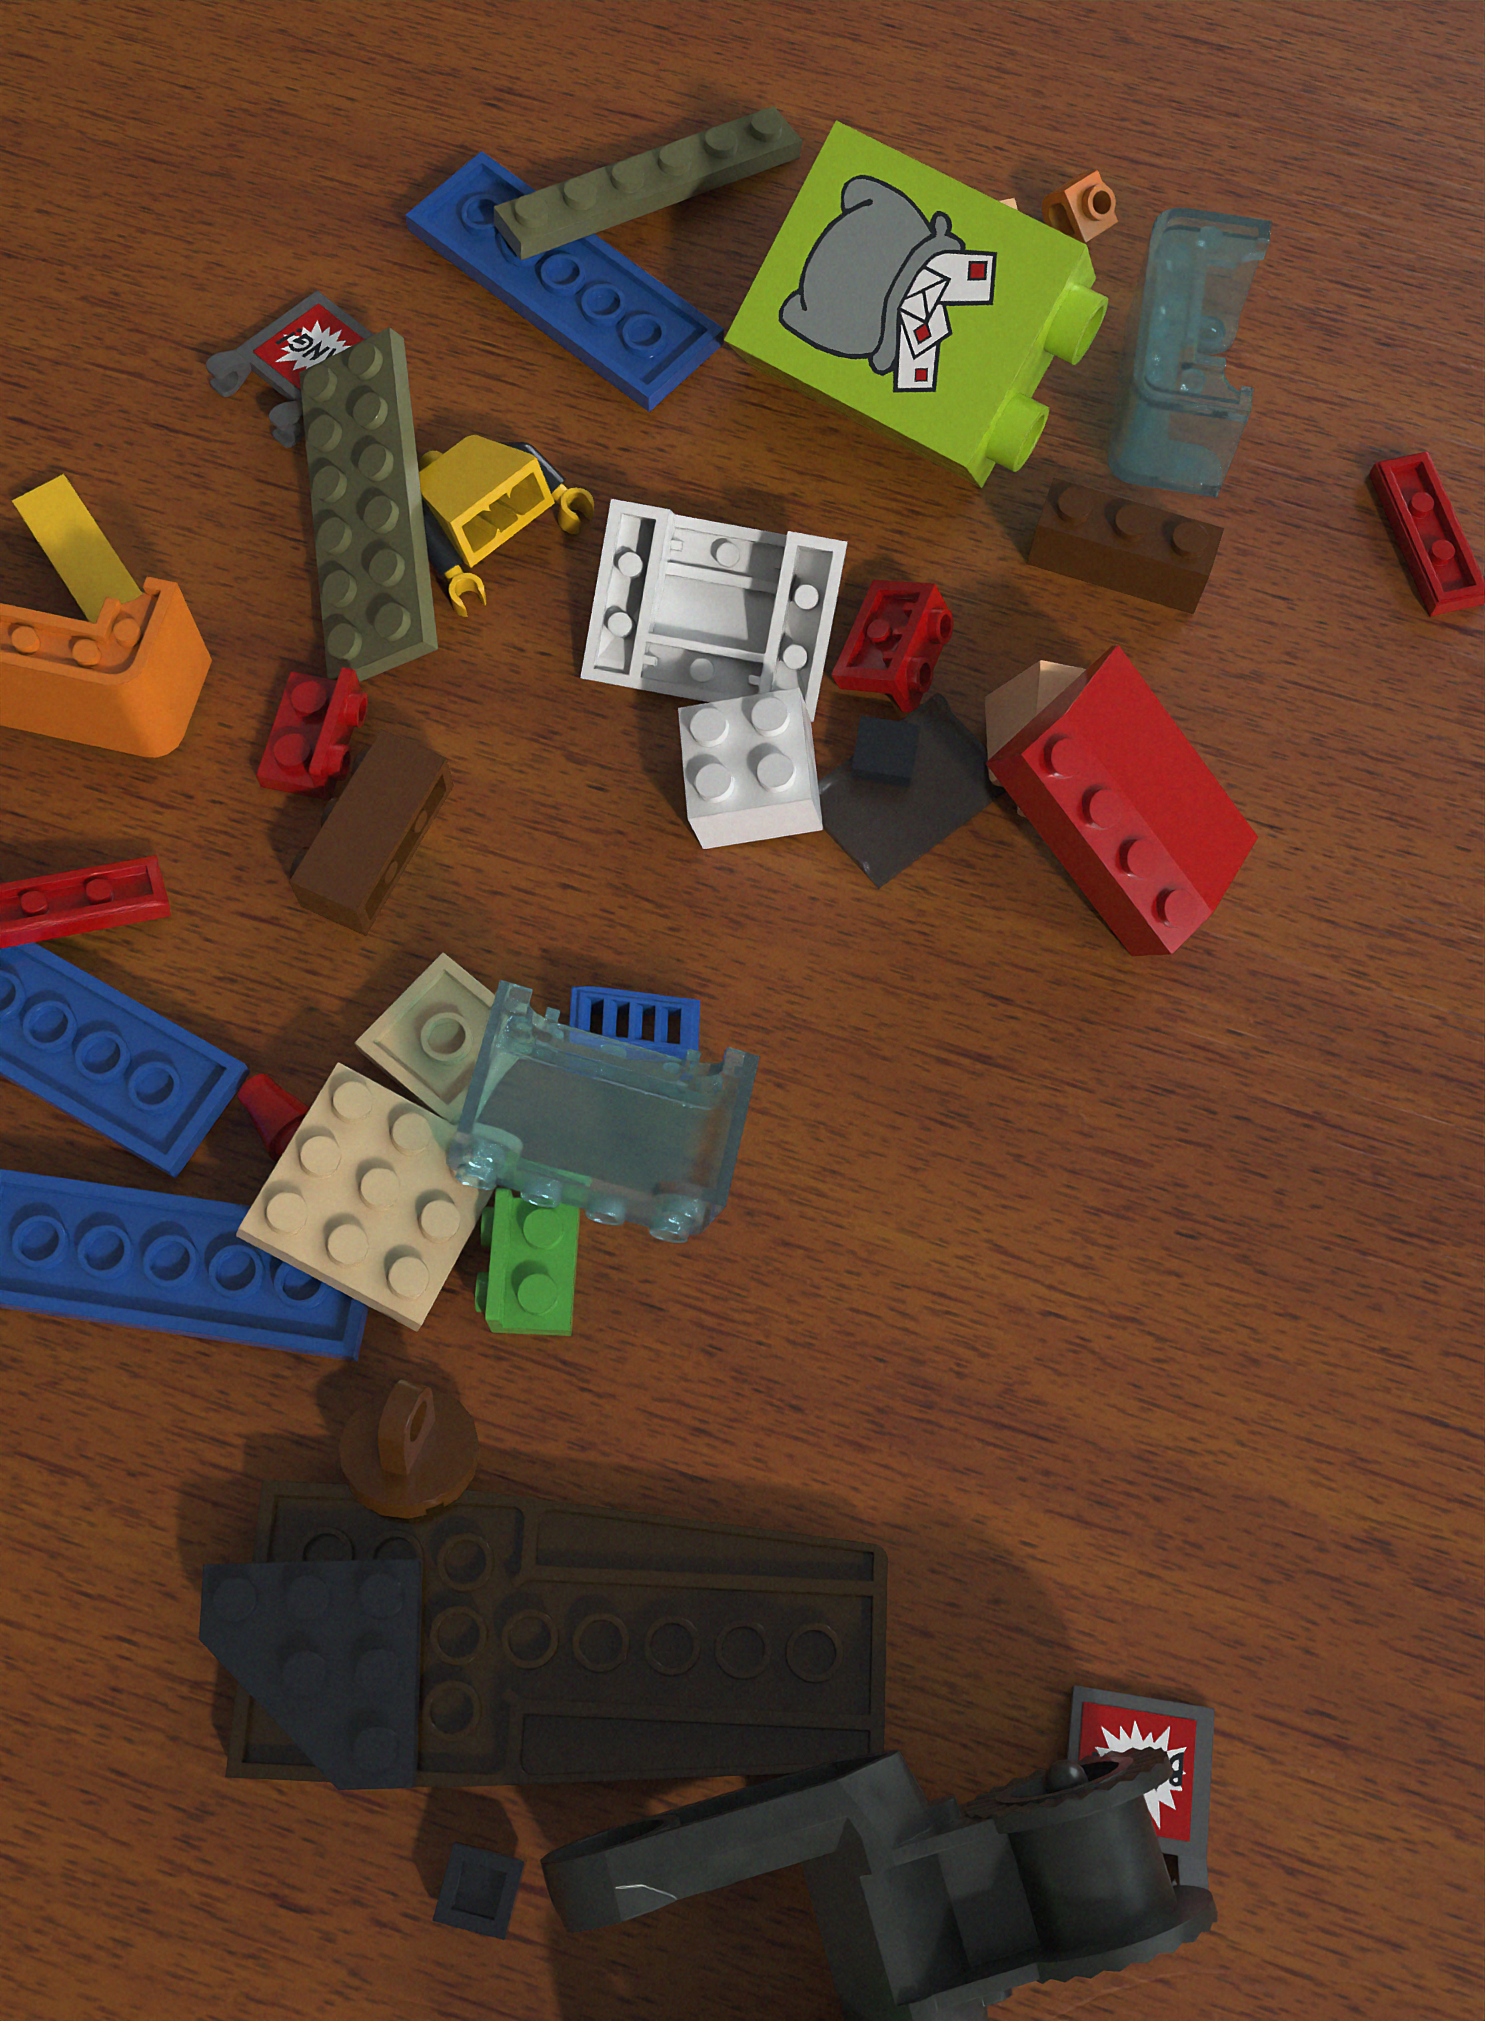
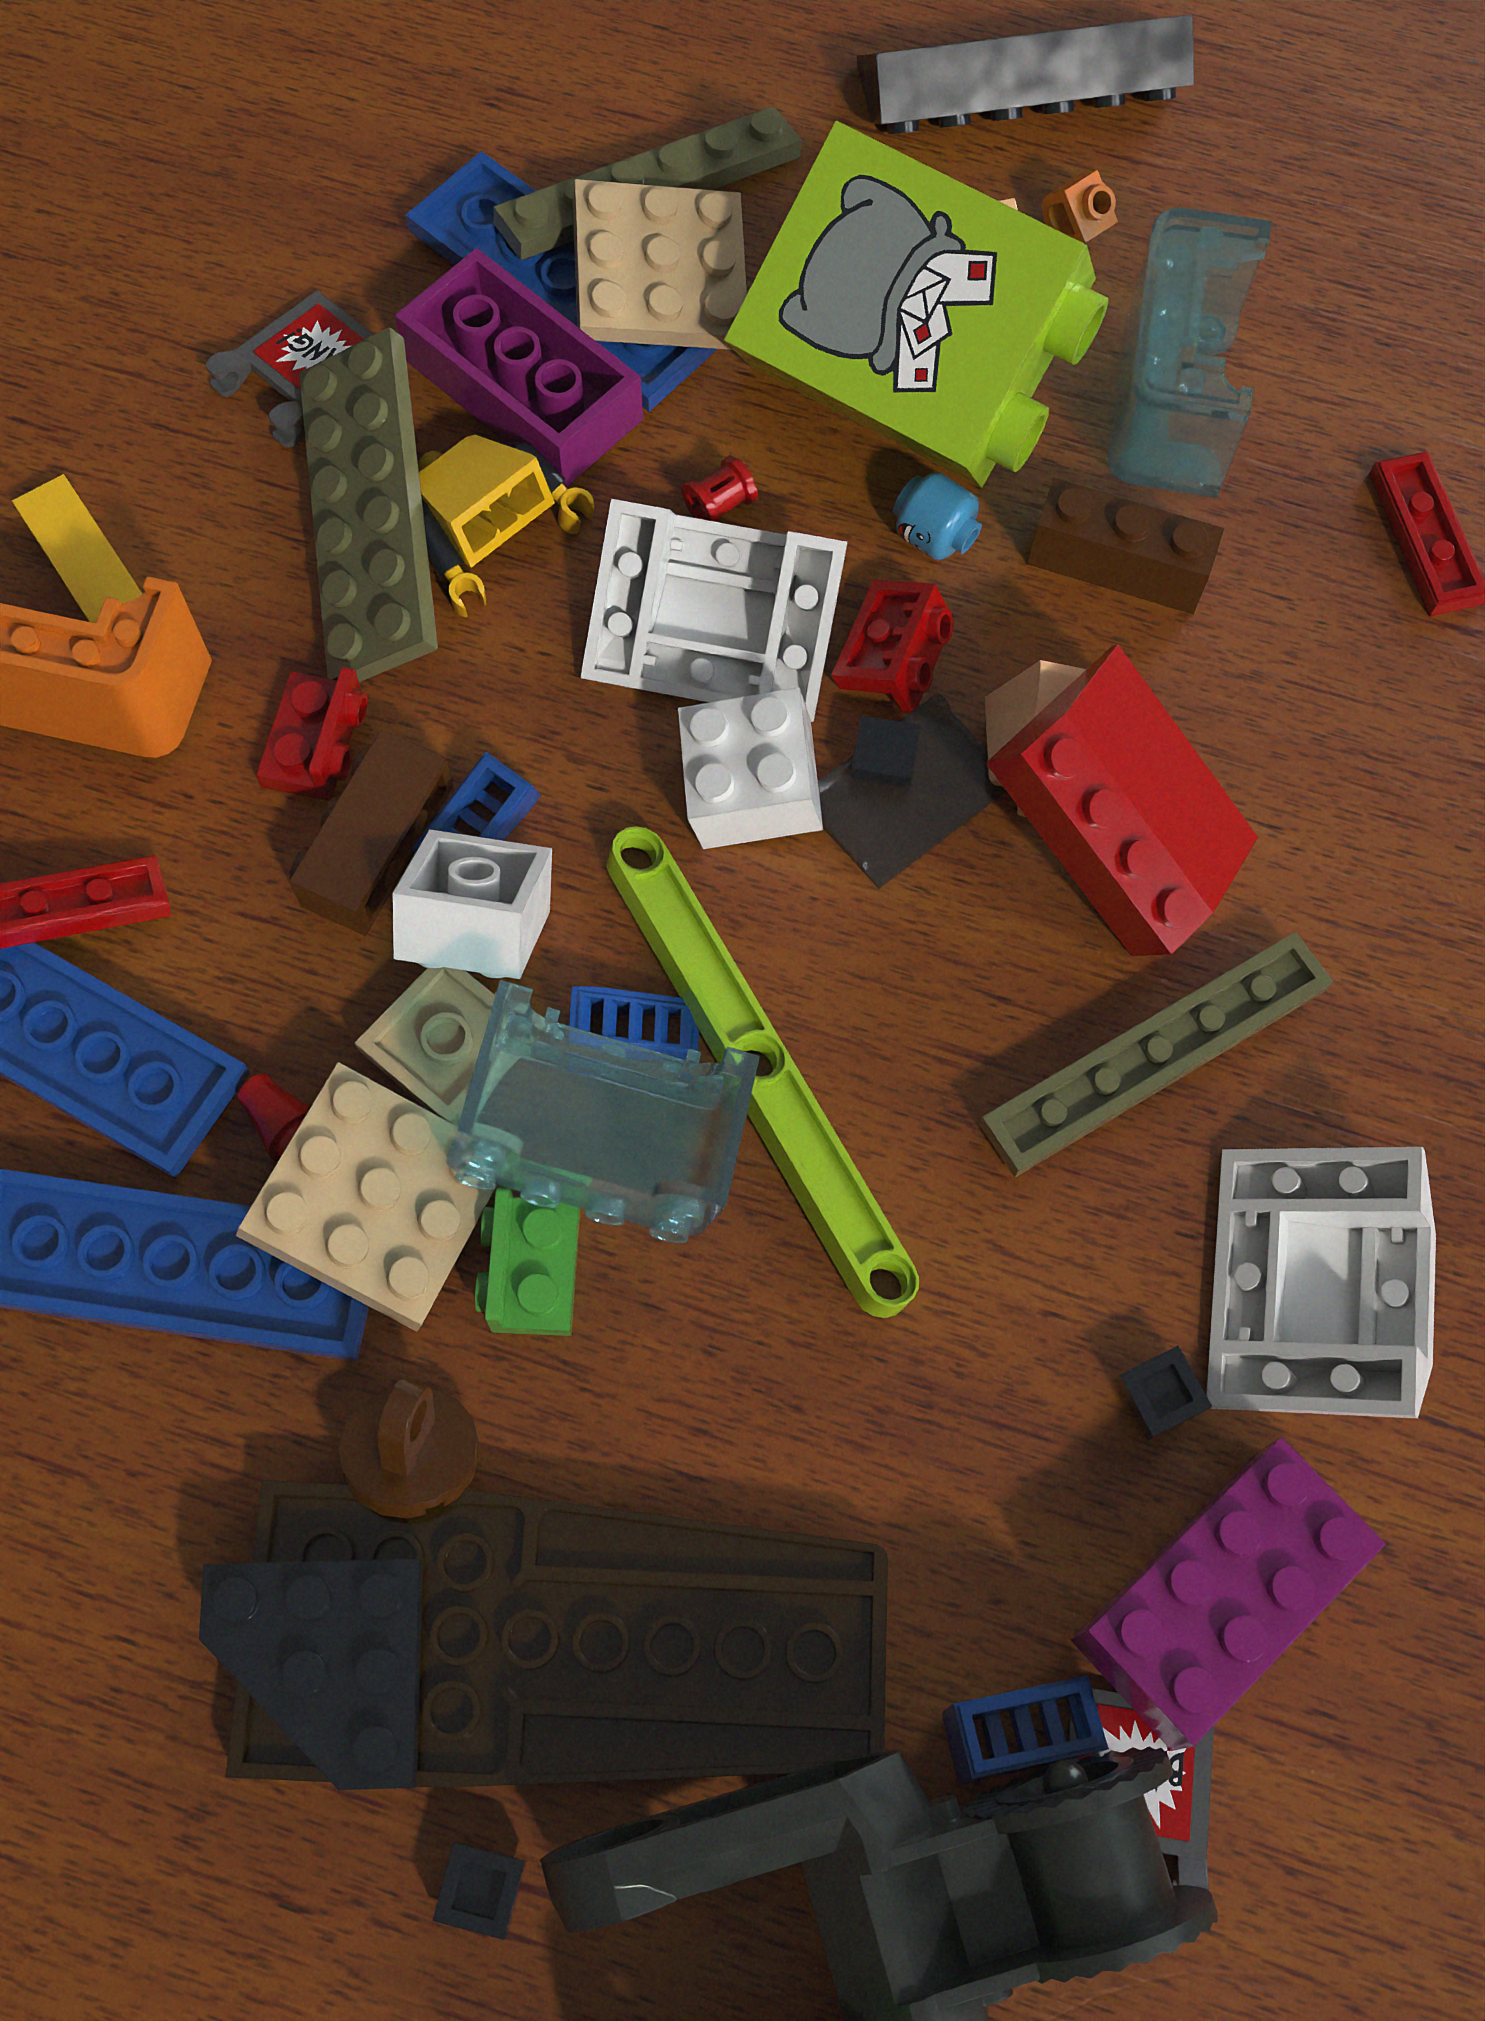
none -> white brick [393,829,552,979]
none -> magenta brick [395,248,643,487]
none -> blue slope [412,751,541,852]
none -> tan plate [572,179,747,350]
none -> lime beam [606,826,919,1318]
none -> red bush [681,455,758,522]
none -> slope [856,14,1194,134]
none -> dark azure head [893,472,982,560]
none -> blue slope [942,1676,1108,1785]
none -> olive plate [979,932,1333,1177]
none -> magenta brick [1070,1437,1386,1751]
none -> black plate [1115,1345,1213,1440]
none -> white slope [1207,1147,1436,1419]

